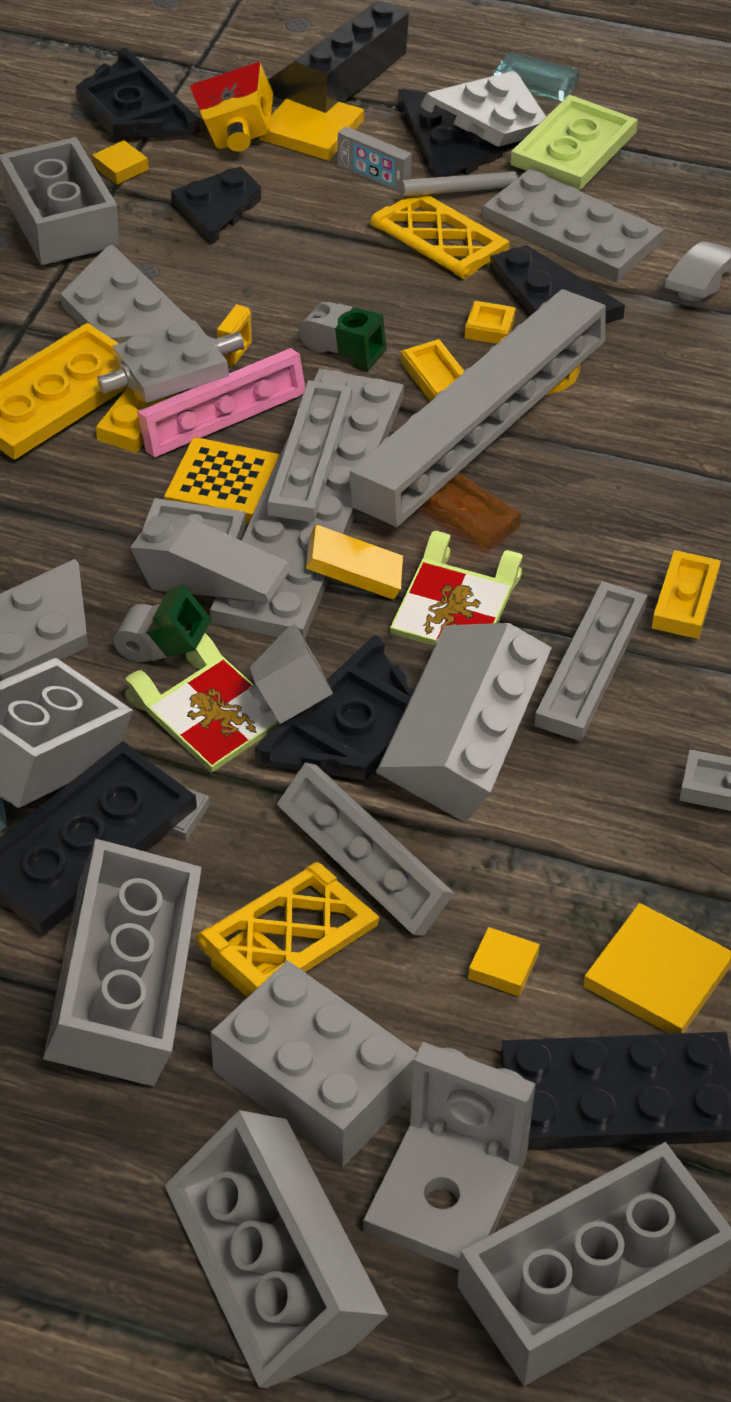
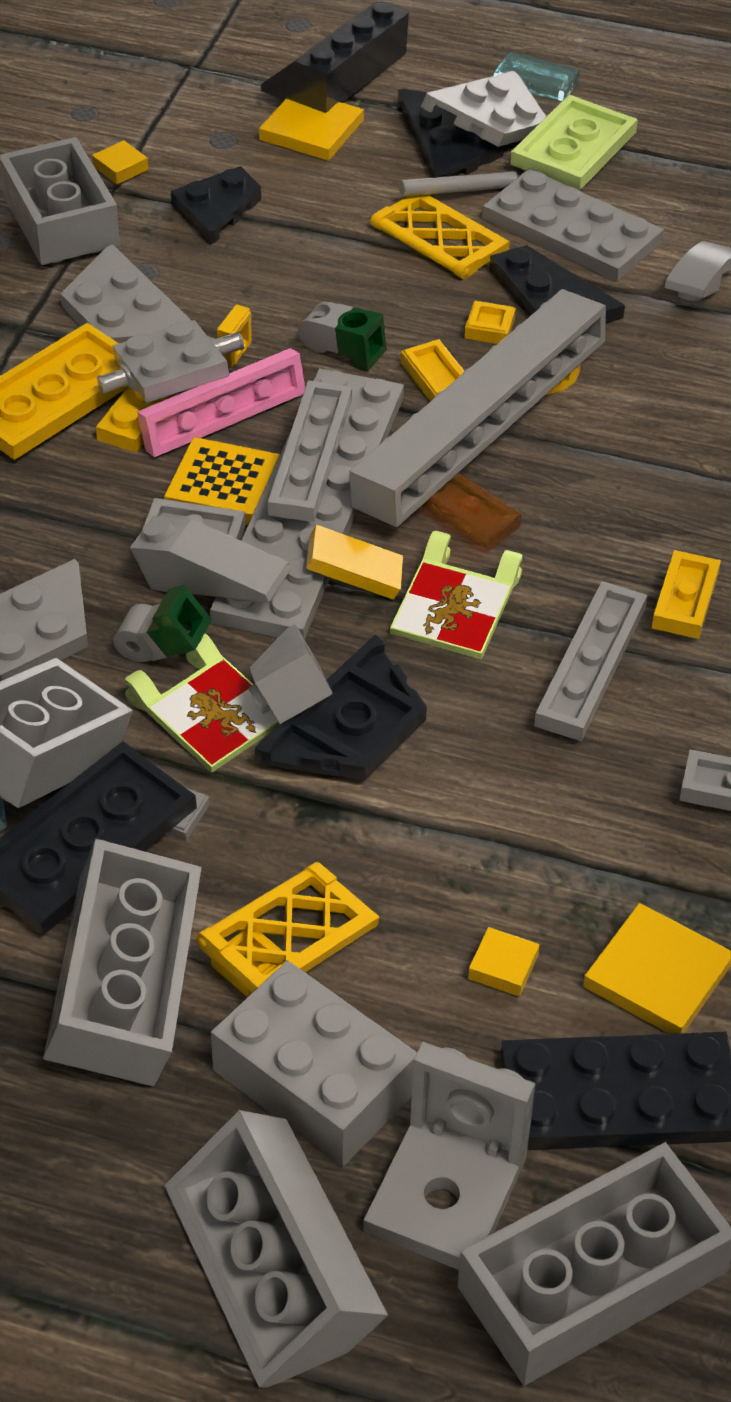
black wing [76,47,200,138] -> none
torso [190,61,273,151] -> none
light grey plate [277,763,454,936] -> none
light grey tile [337,126,412,192] -> none
light grey slope [376,623,552,823] -> none

